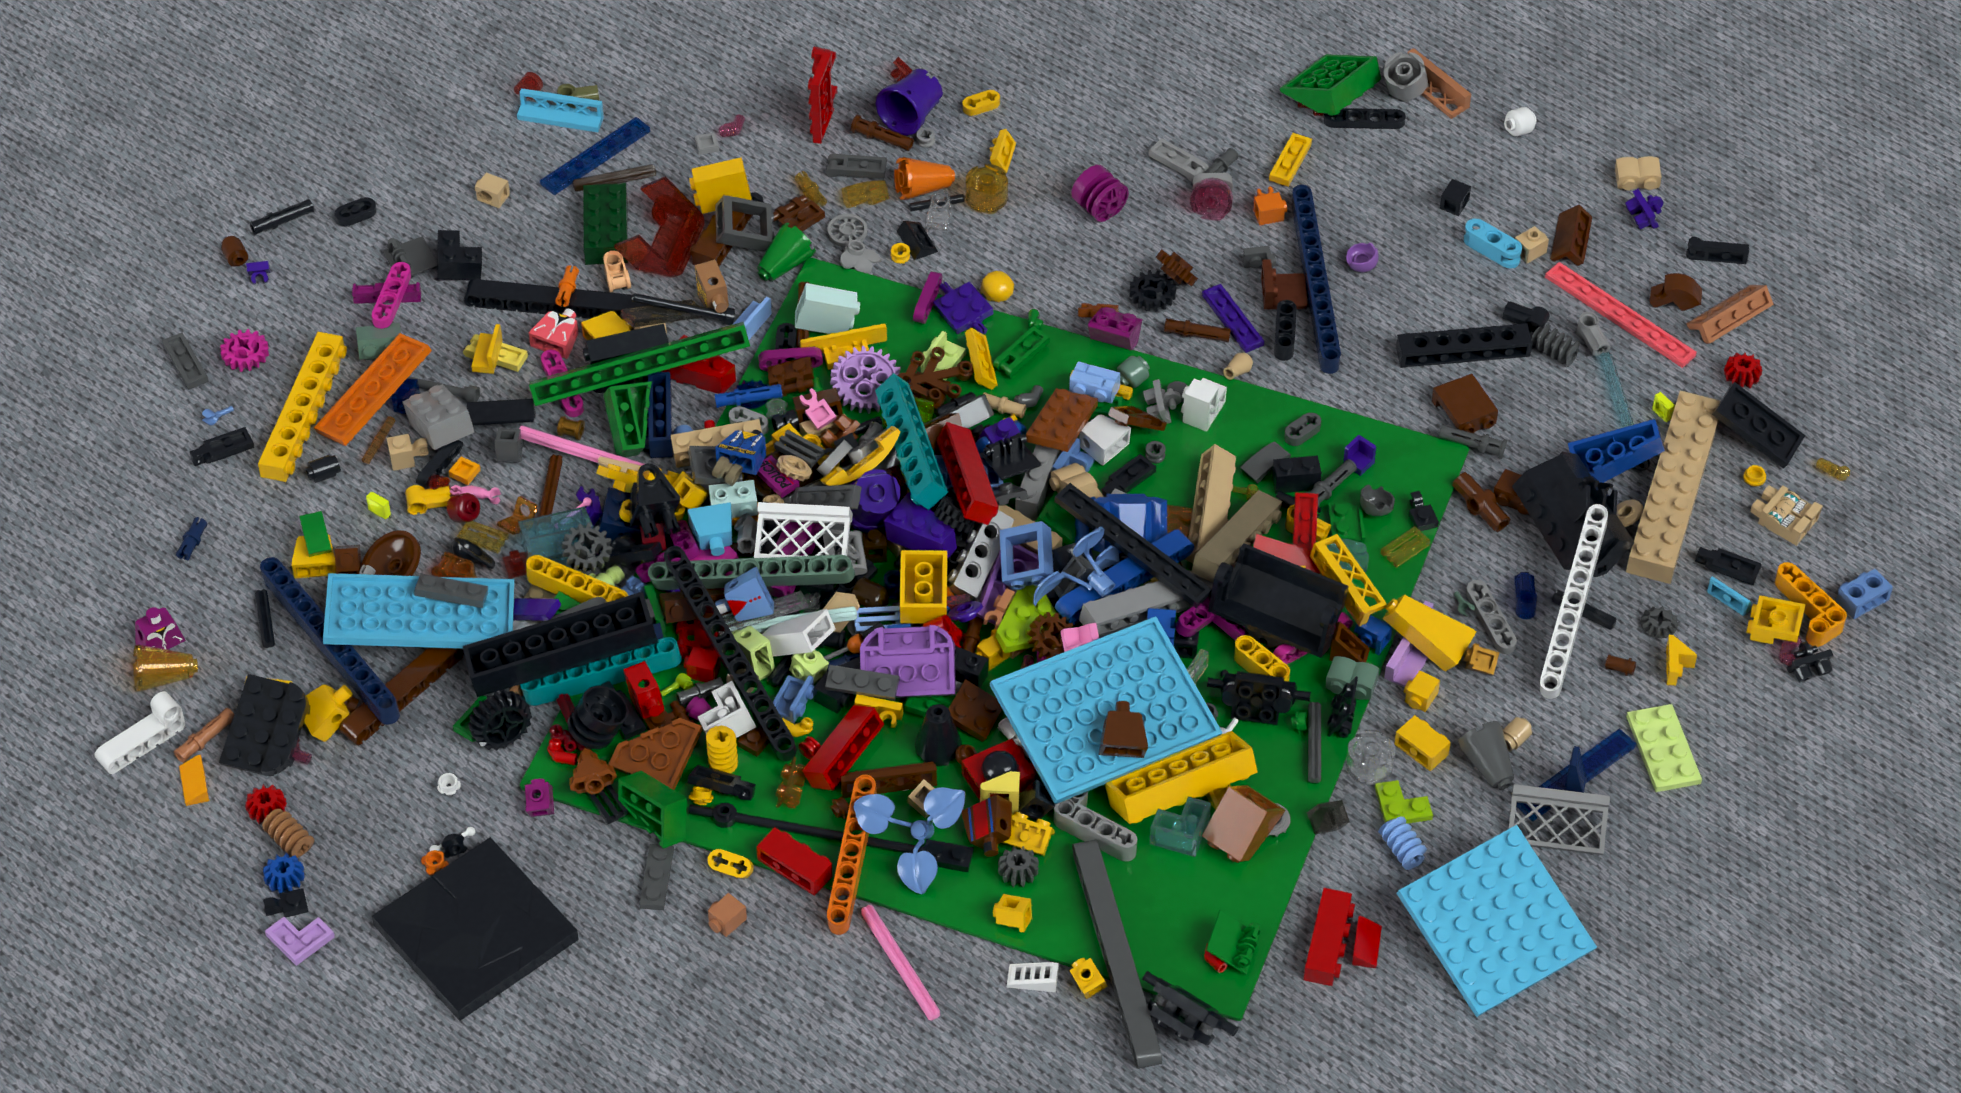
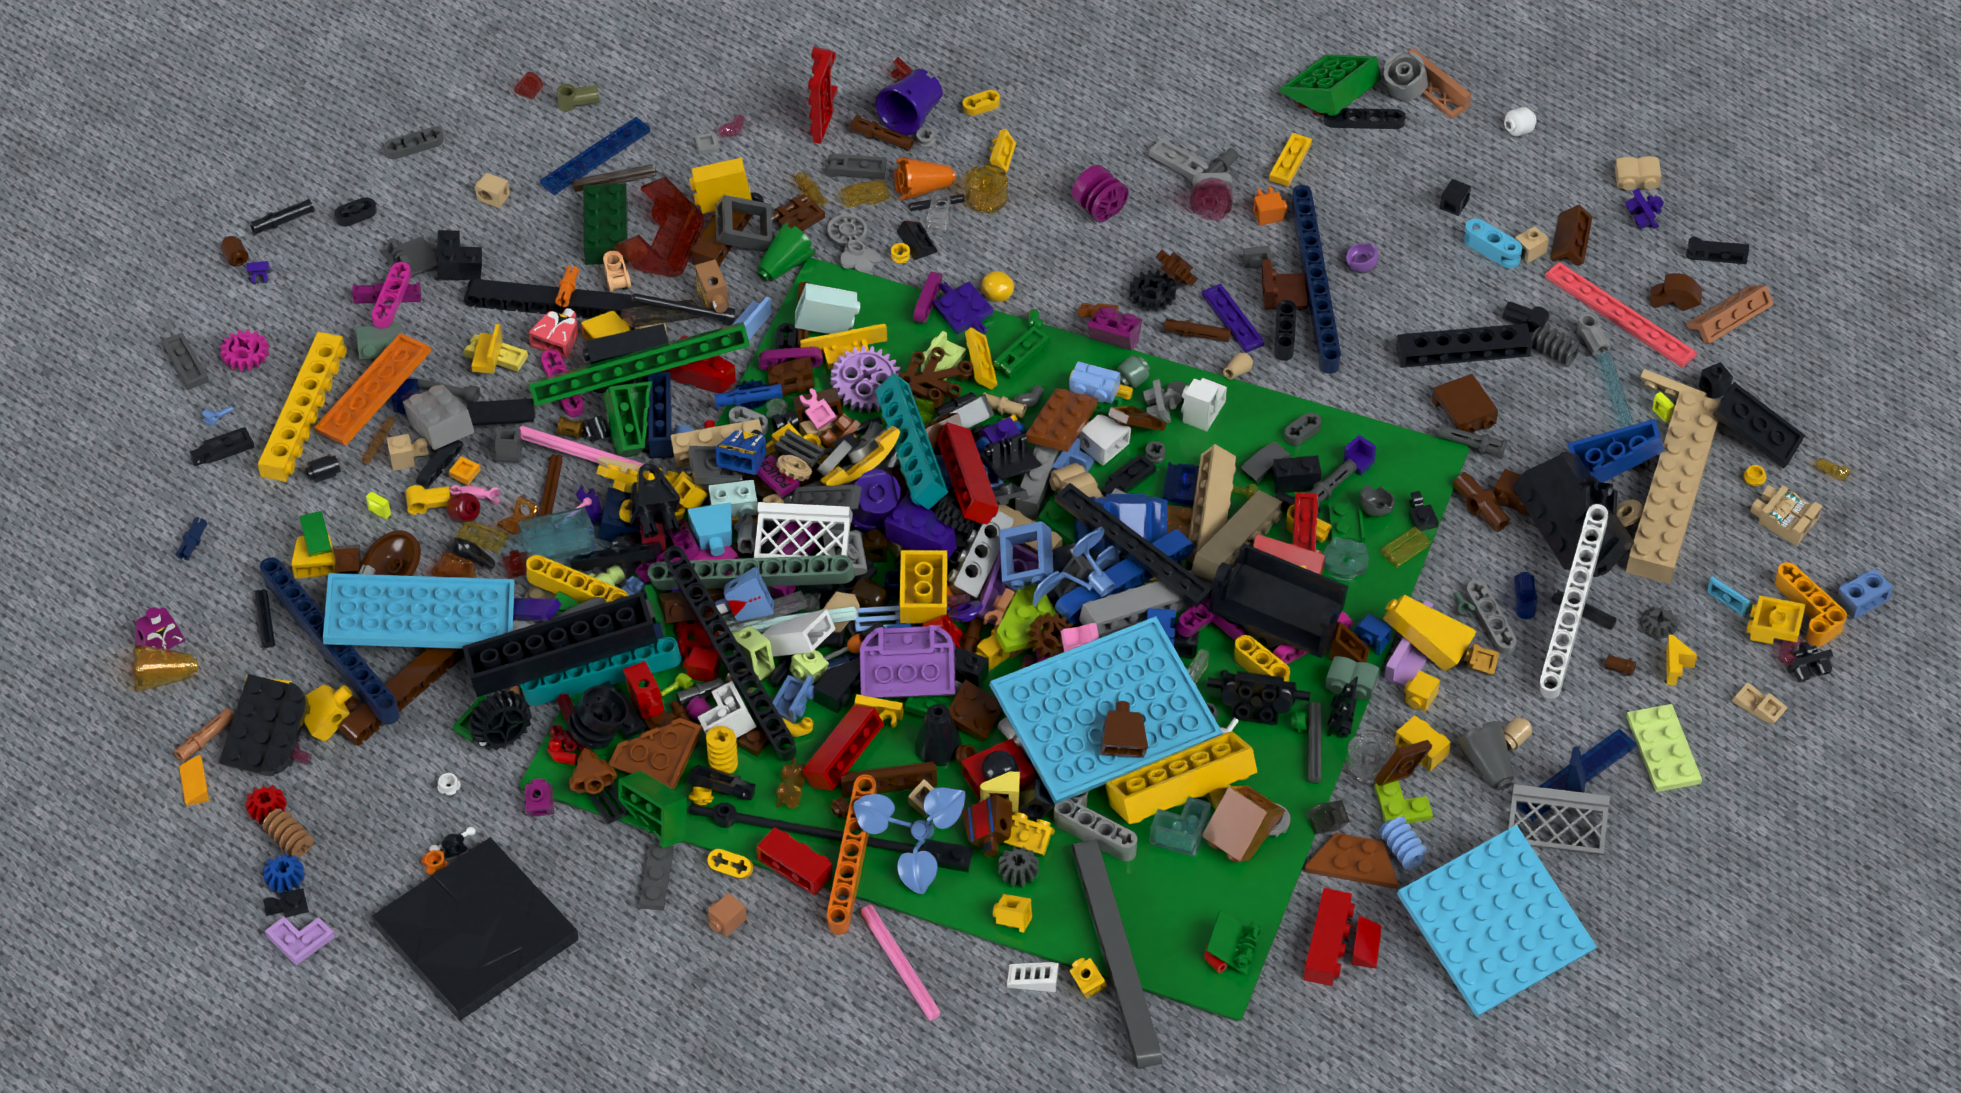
white beam [95,691,185,774] -> none
dark grey plate [415,574,488,608] -> none
clear red arm [429,475,451,490] -> none
medium azure fence [517,88,604,132] -> none
dark grey gear [561,523,612,573] -> none
dark tan wheel [712,456,743,486] -> none
red bush [798,736,821,760] -> none
dark grey plate [825,665,900,701] -> none
black piece [1142,971,1239,1045] -> none
yellow fence [1310,534,1387,626] -> none
black hinge [1695,547,1762,585] -> none
red gear [1724,352,1762,388] -> none
none -> dark grey beam [384,127,444,159]
none -> black gear [583,415,610,442]
none -> clear blue plate [1162,462,1199,506]
none -> dark orange wing [1305,833,1398,889]
none -> reddish brown plate [1374,740,1432,786]
none -> tan plate [1641,369,1707,398]
none -> black brick [1699,362,1733,399]
none -> tan slope [1732,682,1788,724]

